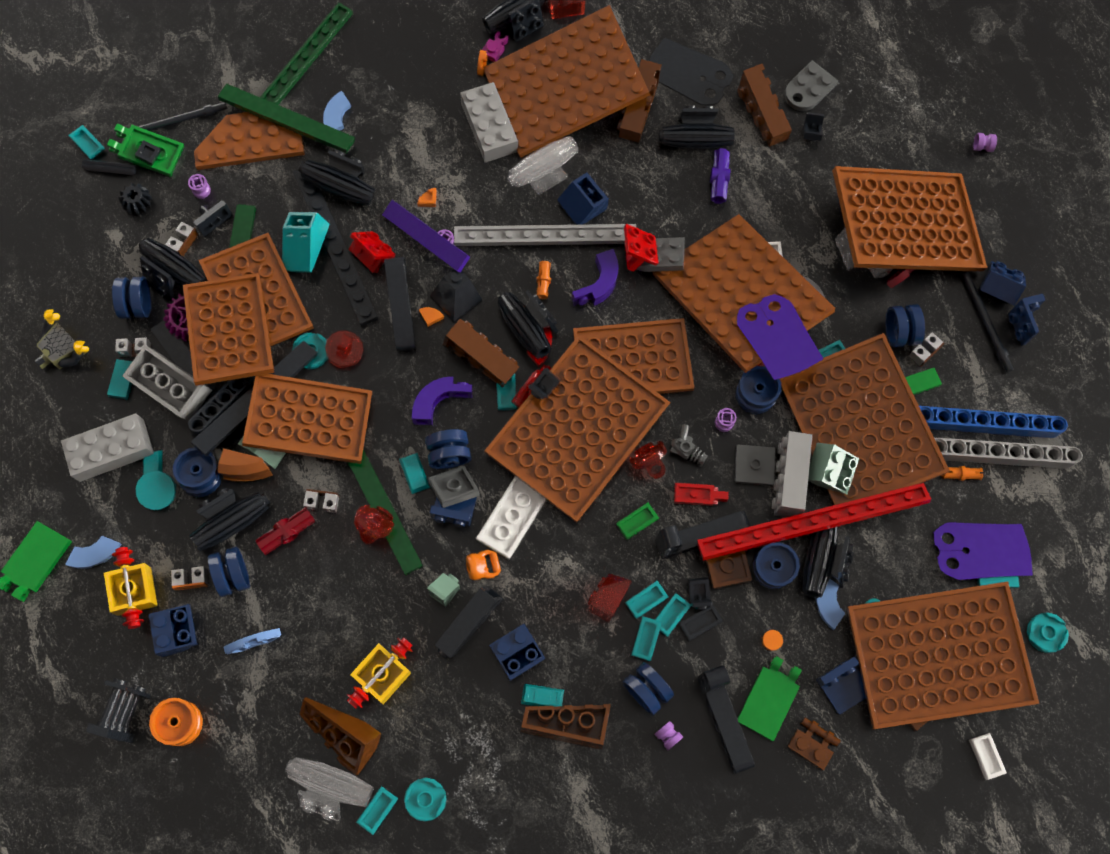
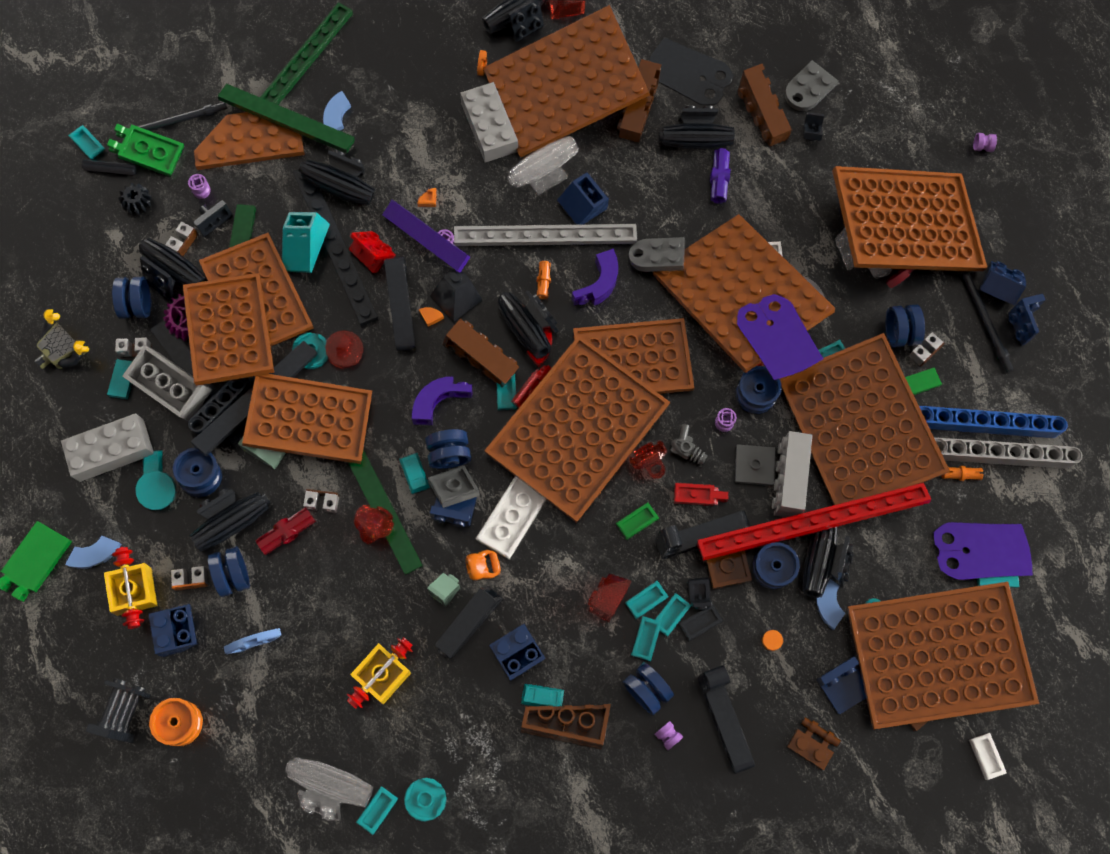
black tile [135,140,161,166] -> none
dark orange slope [218,448,273,481] -> none
reddish brown wedge [299,697,381,776] -> none
magenta plate [482,31,508,62] -> none
black bracket [528,368,561,399] -> none
red bracket [624,224,659,272] -> none
green tile [737,656,802,742] -> none
sand green slope [808,443,859,495] -> none
teal tile [1027,613,1069,653] -> none

